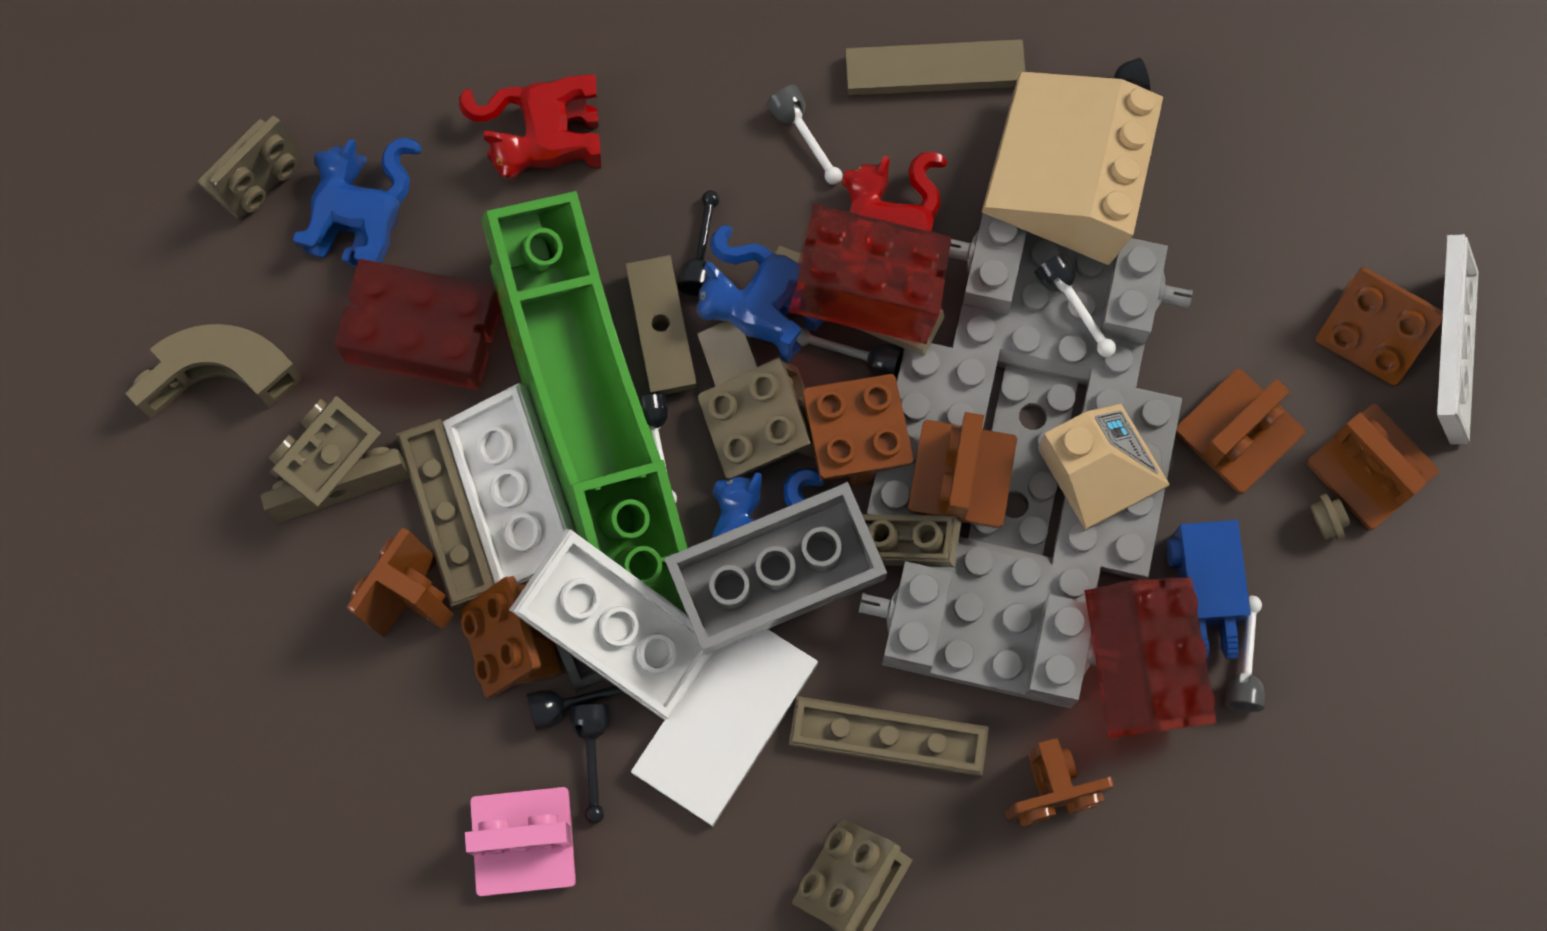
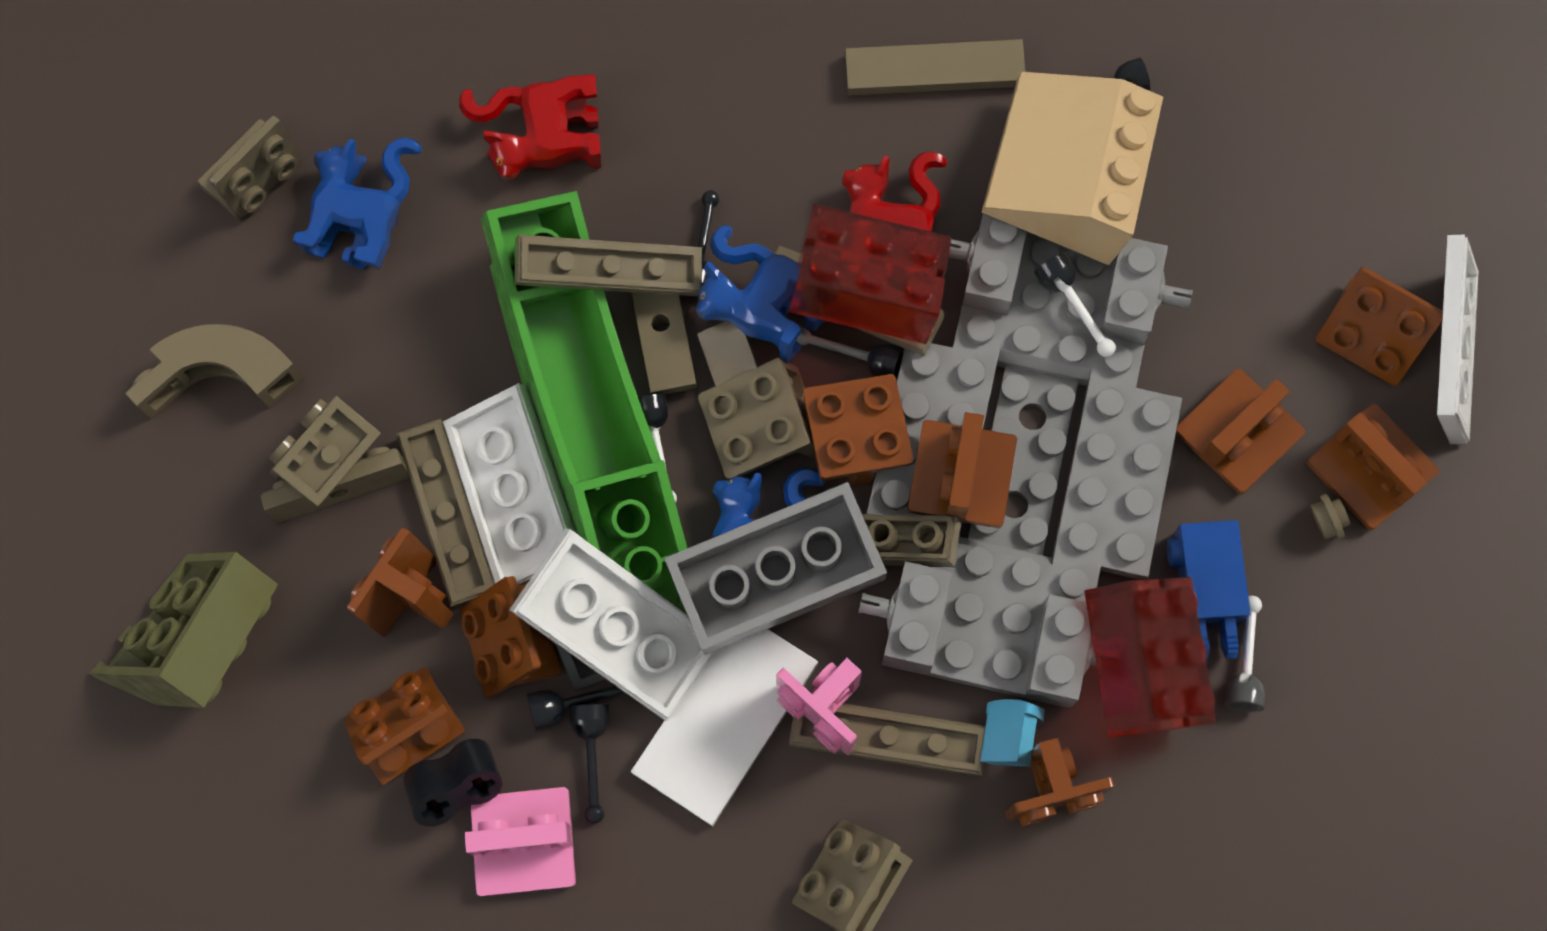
clear red piece [334,258,501,390] -> none
hinge [766,84,842,185] -> none
tan slope [1038,404,1170,531] -> none
none -> olive wedge [89,552,278,708]
none -> dark orange bracket [344,667,466,785]
none -> black axle [403,739,503,826]
none -> dark tan tile [515,235,702,296]
none -> bright pink bracket [776,658,862,755]
none -> medium azure tile [980,699,1045,767]

